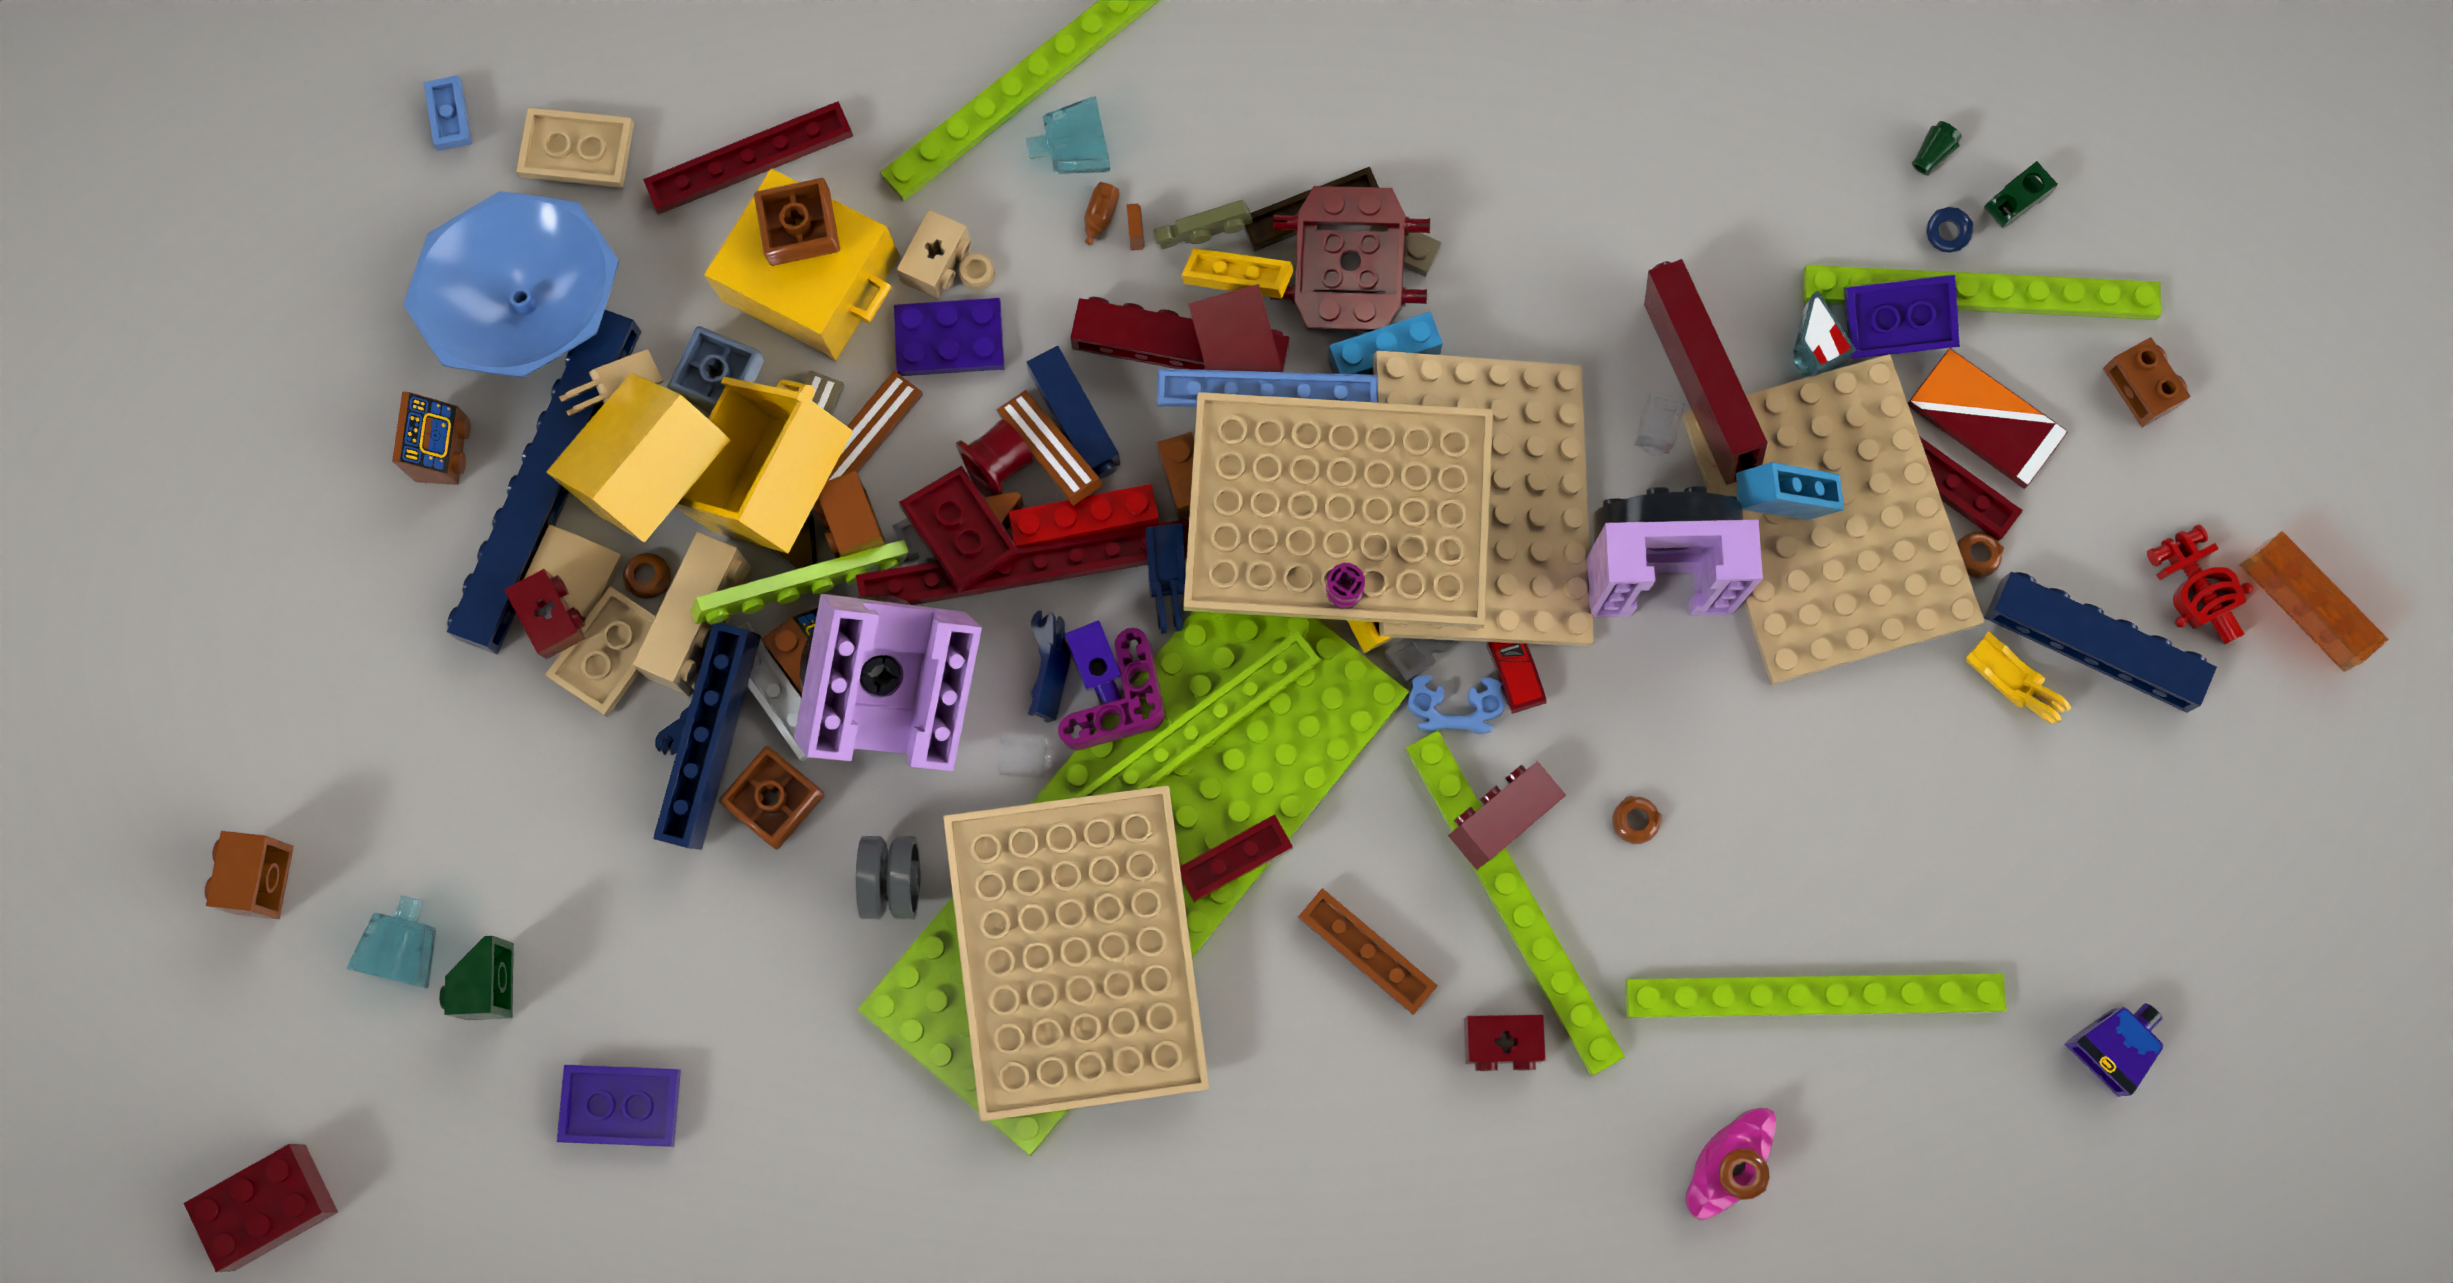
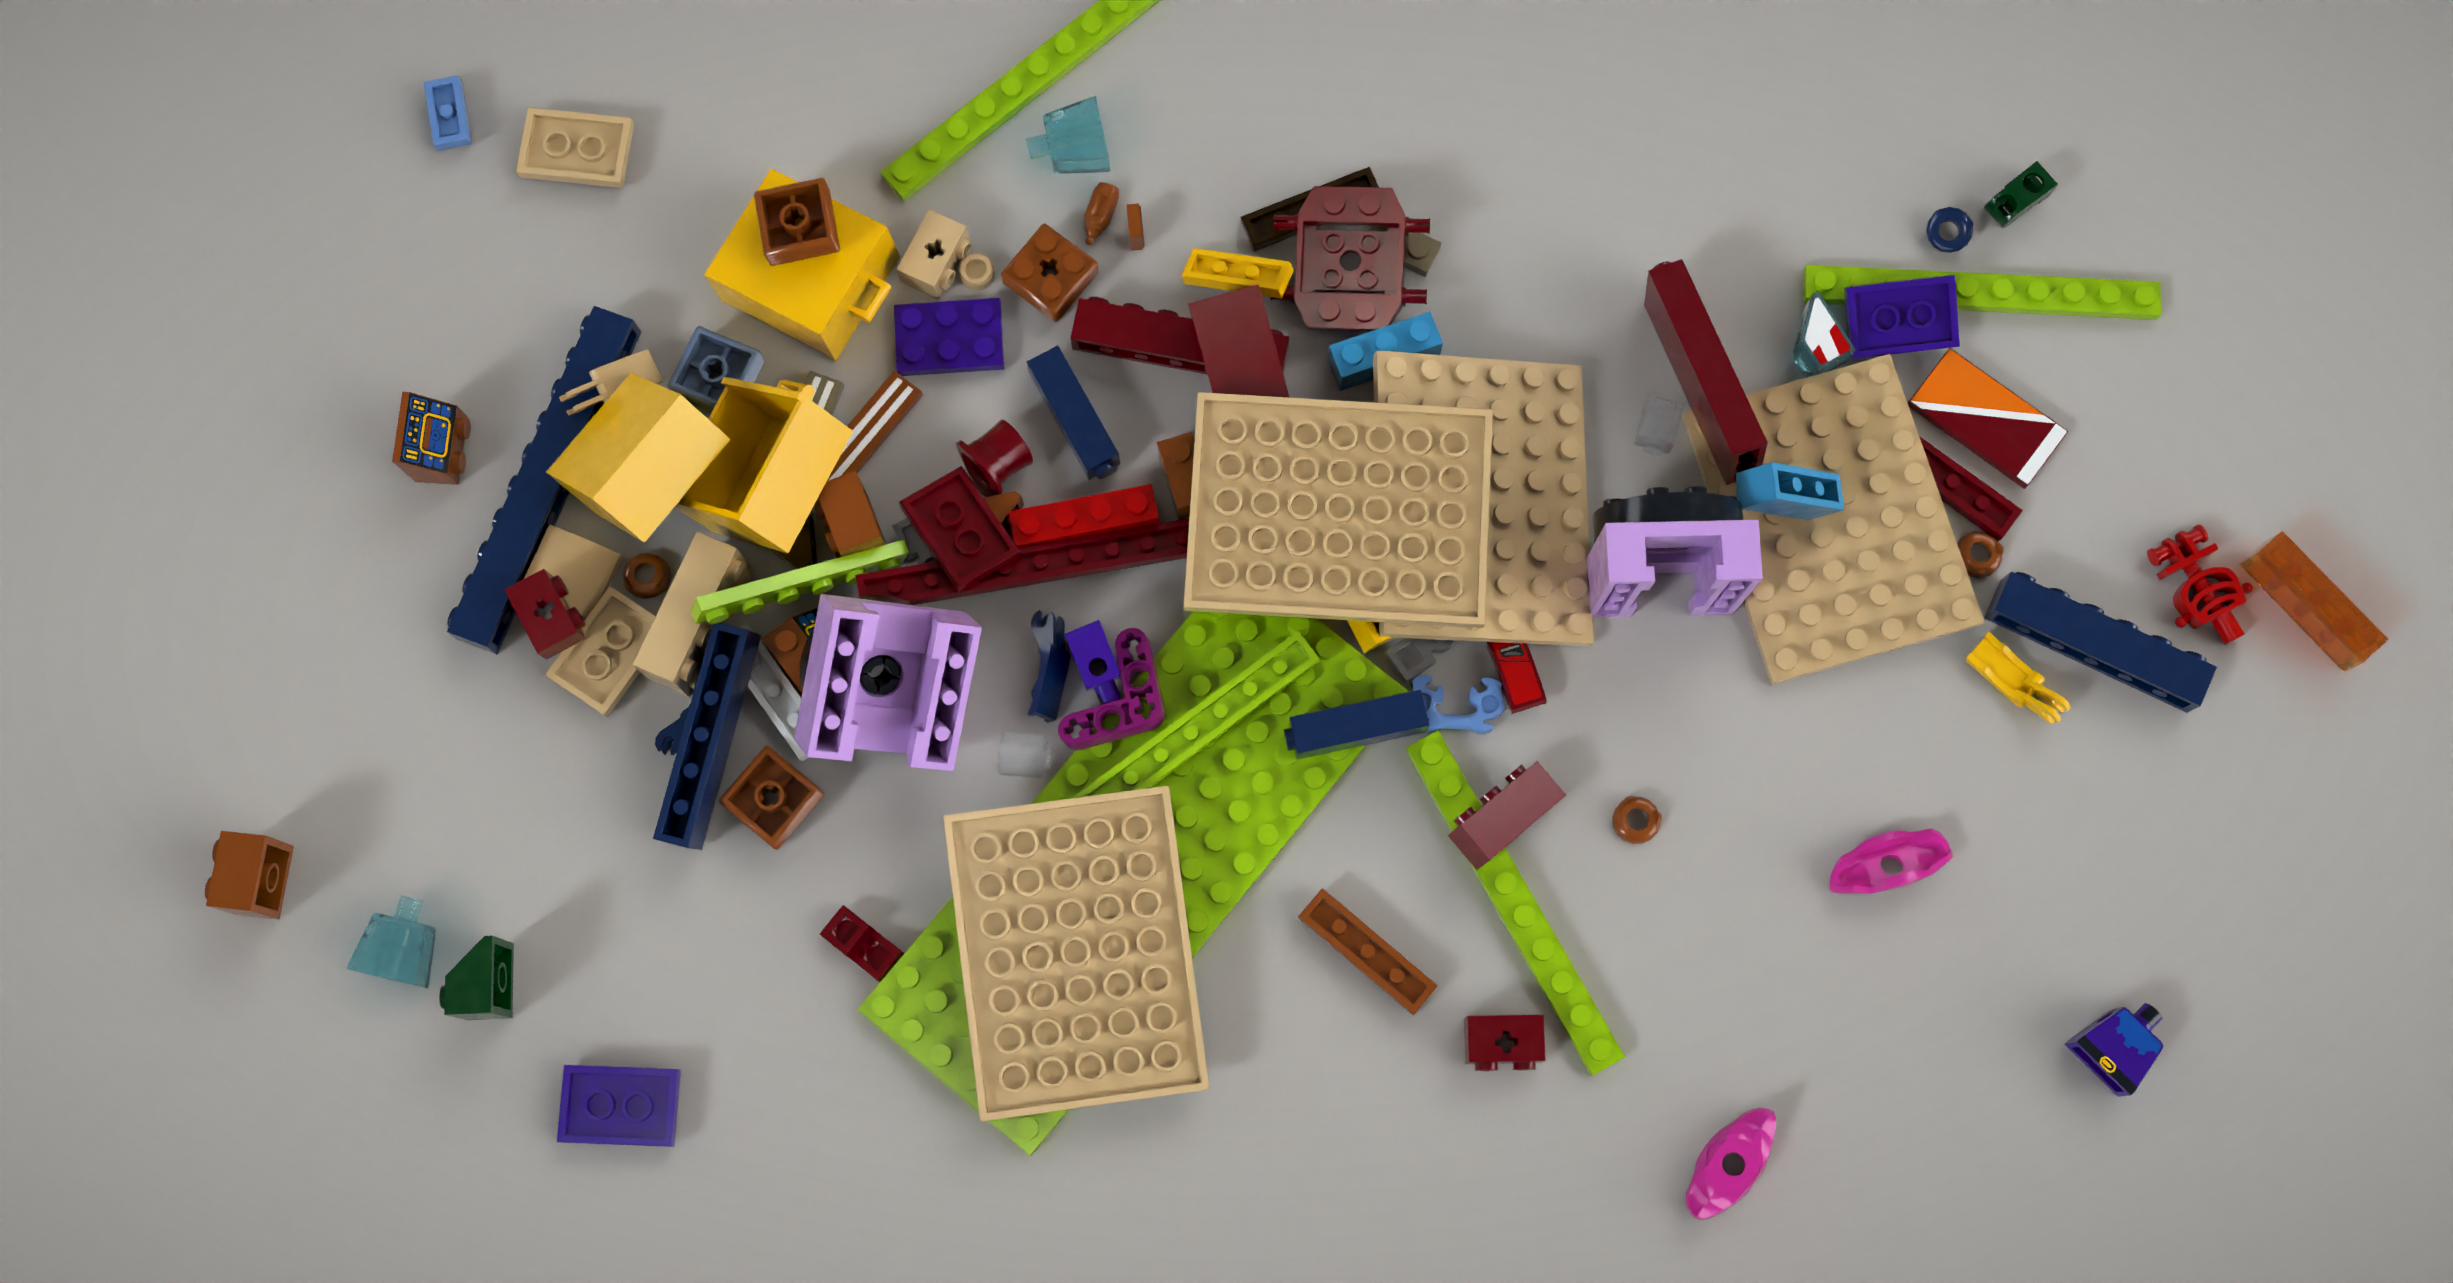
dark red brick [183,1144,338,1273] -> none
medium blue piece [403,191,619,378] -> none
dark red plate [643,101,853,215] -> none
dark grey wheel [856,836,921,919] -> none
dark orange tile [997,390,1103,506] -> none
dark blue arm [1145,523,1186,634] -> none
olive plate [1154,199,1253,249] -> none
medium blue tile [1157,369,1378,407] -> none
dark red plate [1180,814,1293,903] -> none
magenta wheel [1326,563,1365,608] -> none
lime plate [1625,973,2007,1018] -> none
dark orange piece [1719,1149,1770,1200] -> none
dark green cone [1912,121,1962,176] -> none
dark orange brick [2103,337,2191,427] -> none
none -> dark red slope [820,905,904,982]
none -> dark orange brick [1001,224,1099,322]
none -> dark blue brick [1283,690,1429,760]
none -> dark pink piece [1830,829,1953,894]

